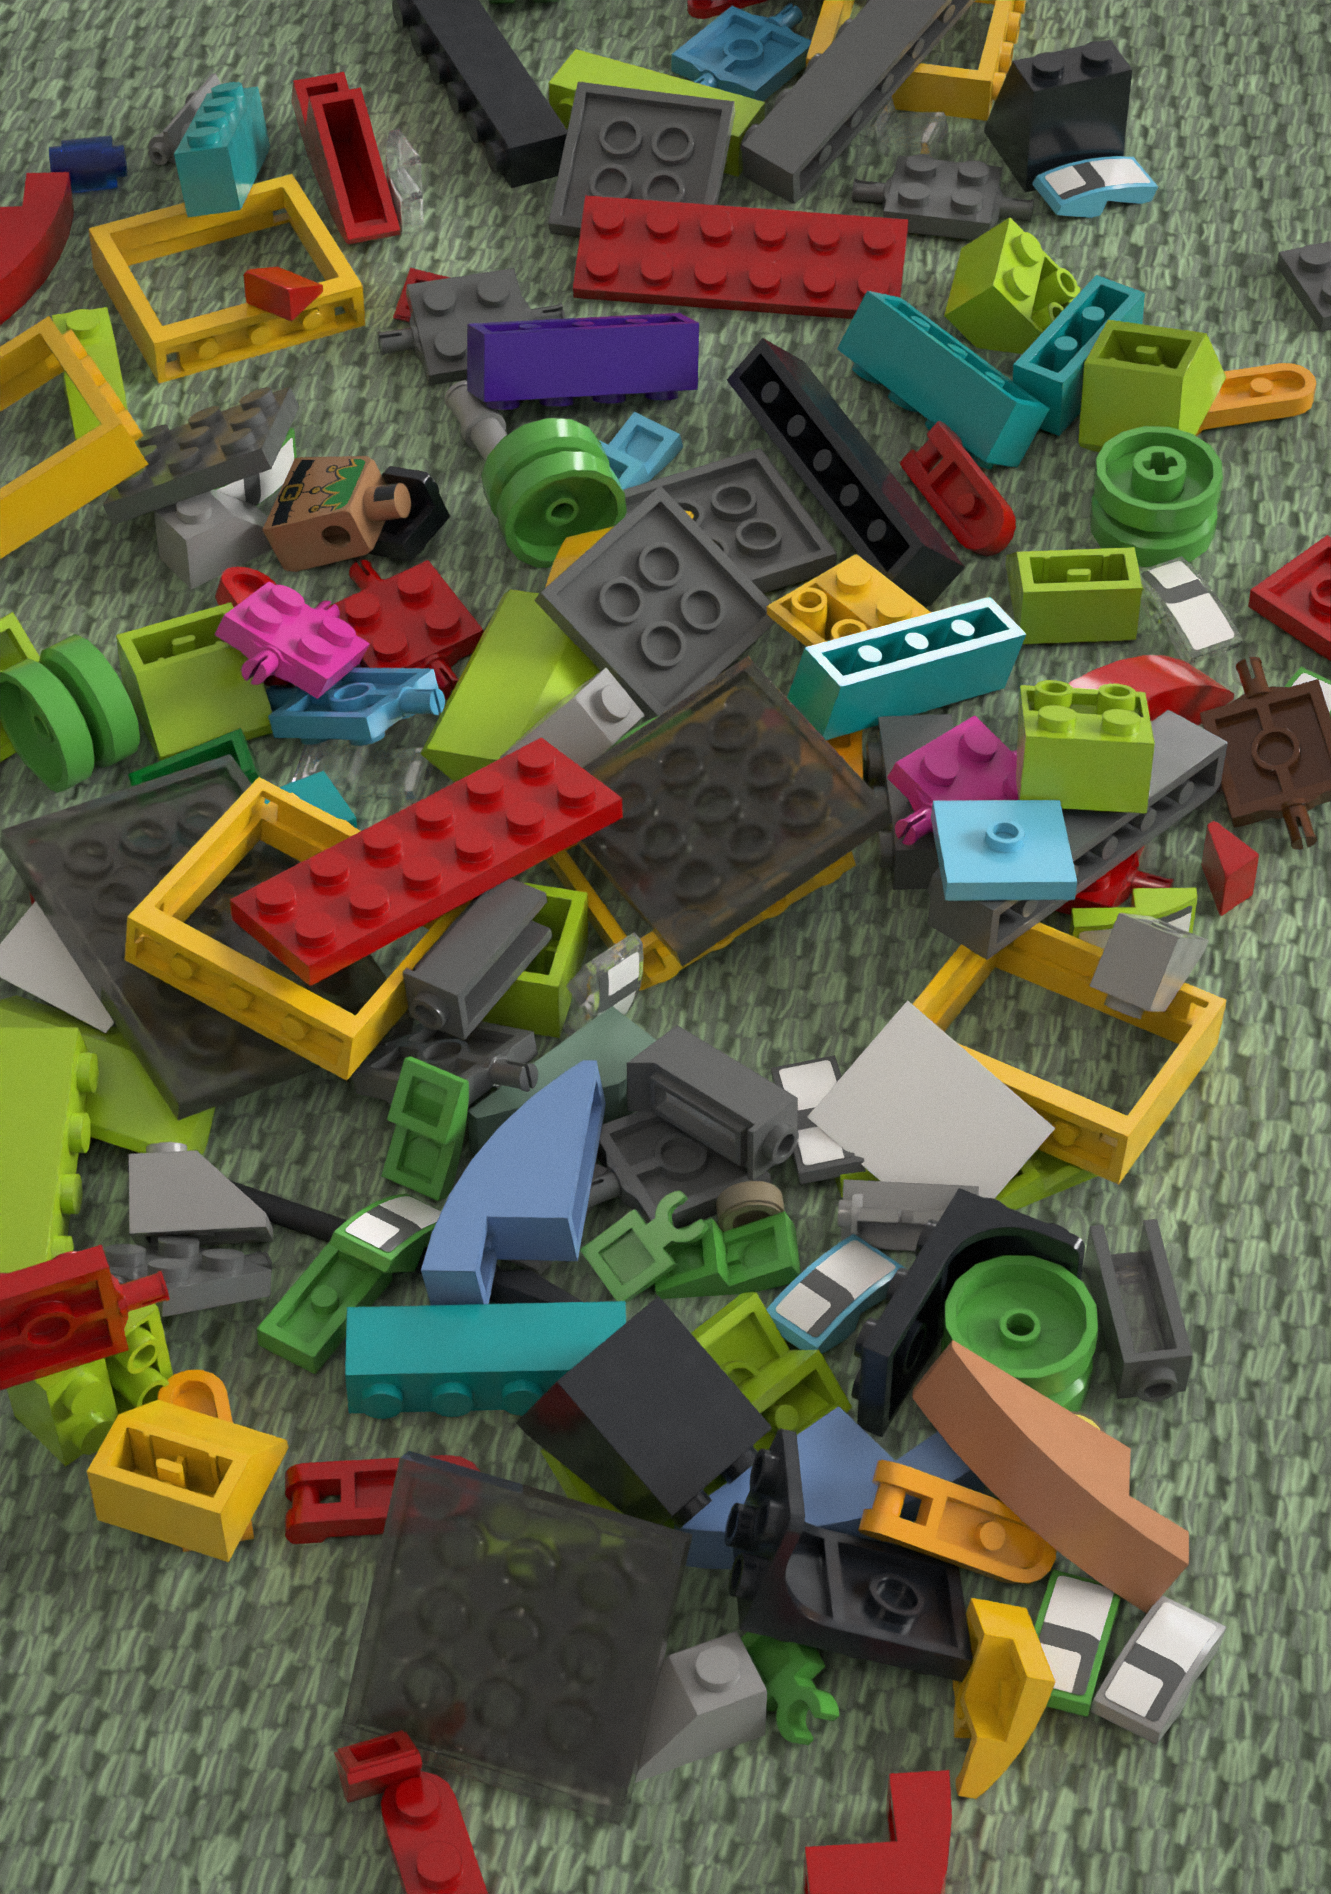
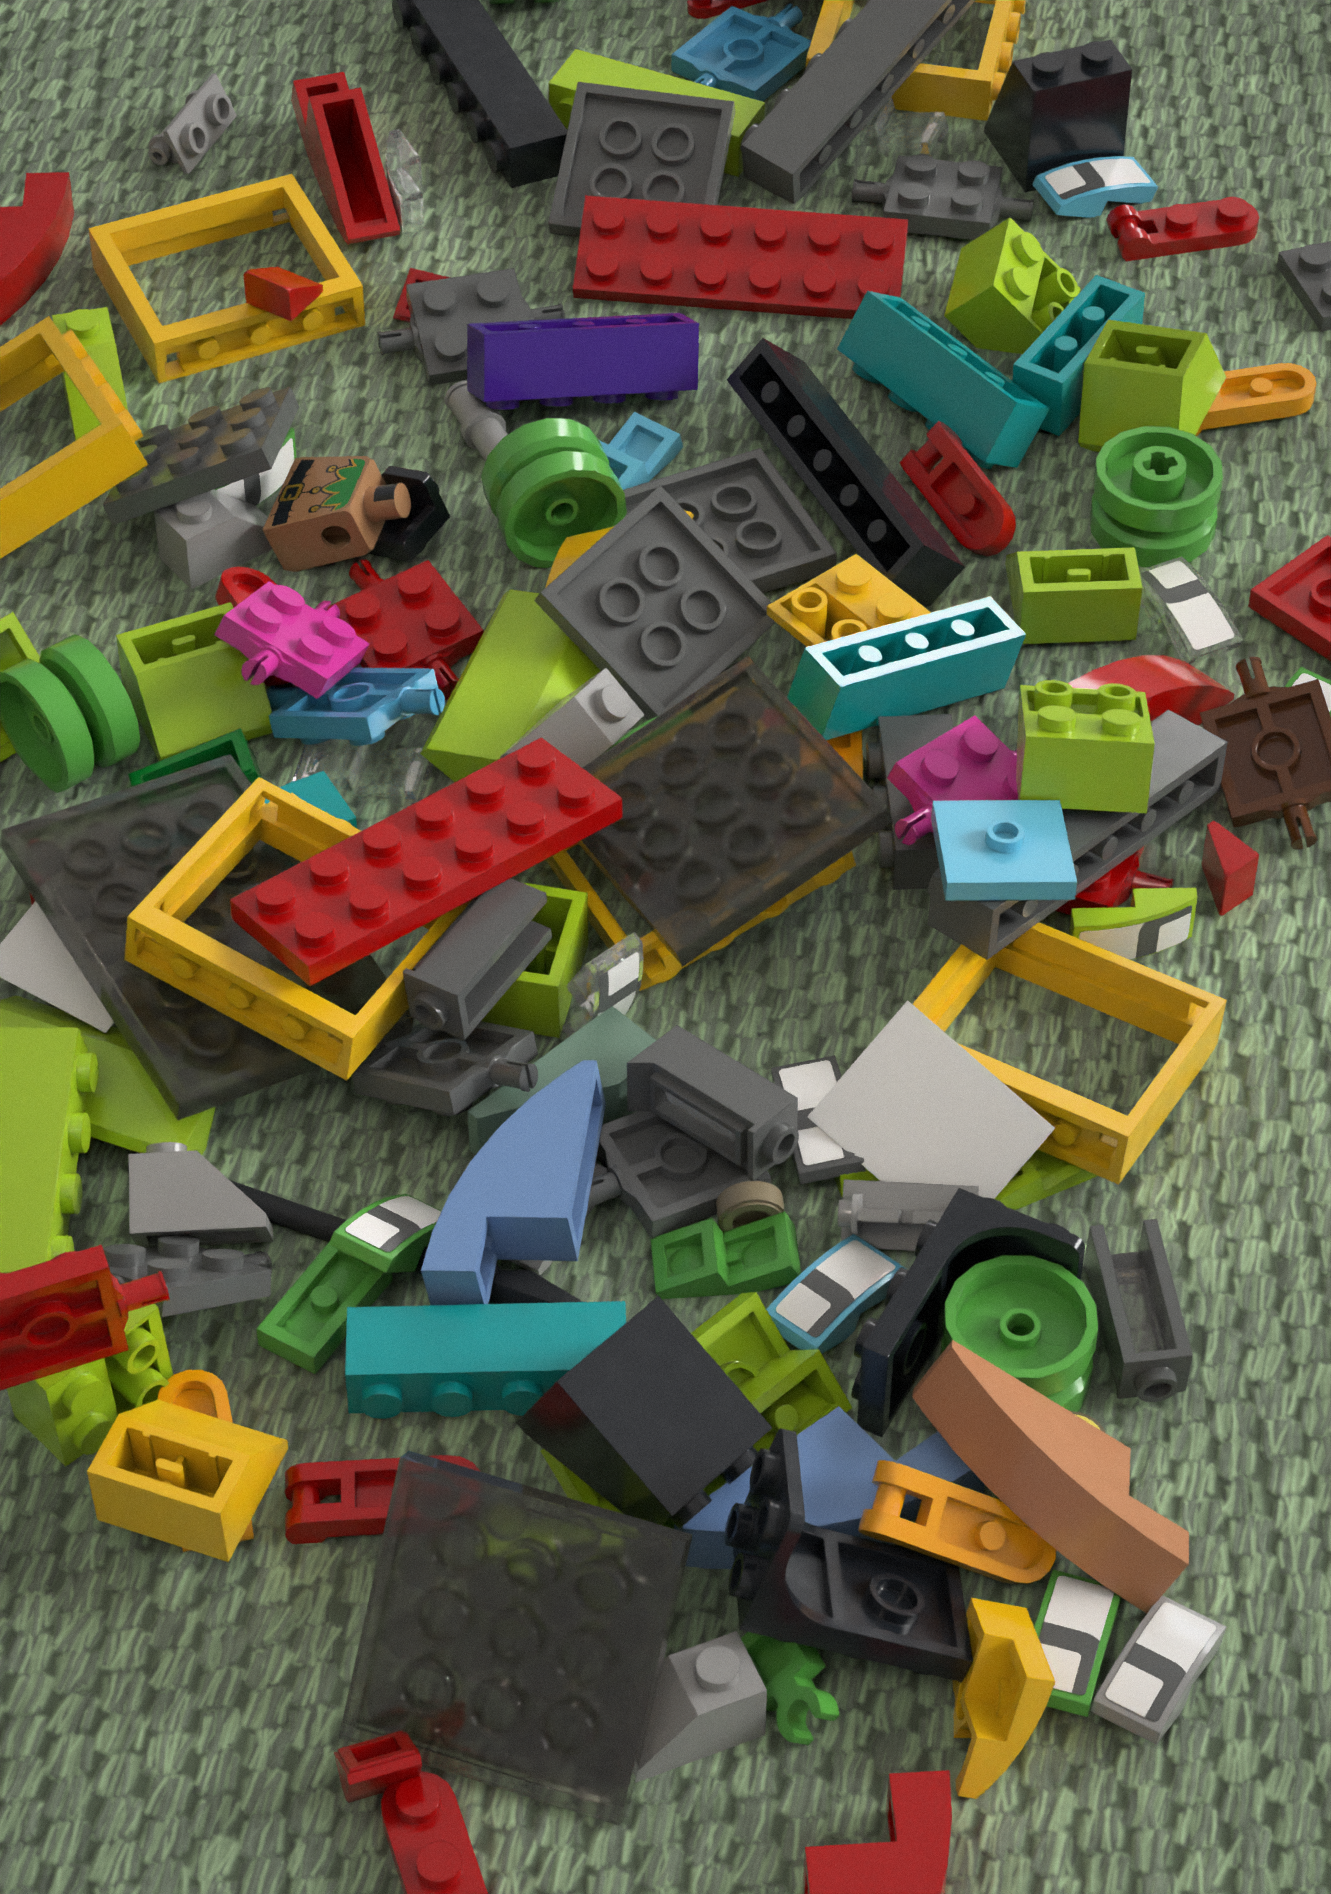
clear blue brick [49,135,128,193] -> none
teal brick [174,82,271,217] -> none
bright green slope [381,1056,469,1201] -> none
bright green plate [580,1190,709,1303] -> none
light grey slope [1090,913,1209,1019] -> none
none -> red plate [1106,197,1259,261]

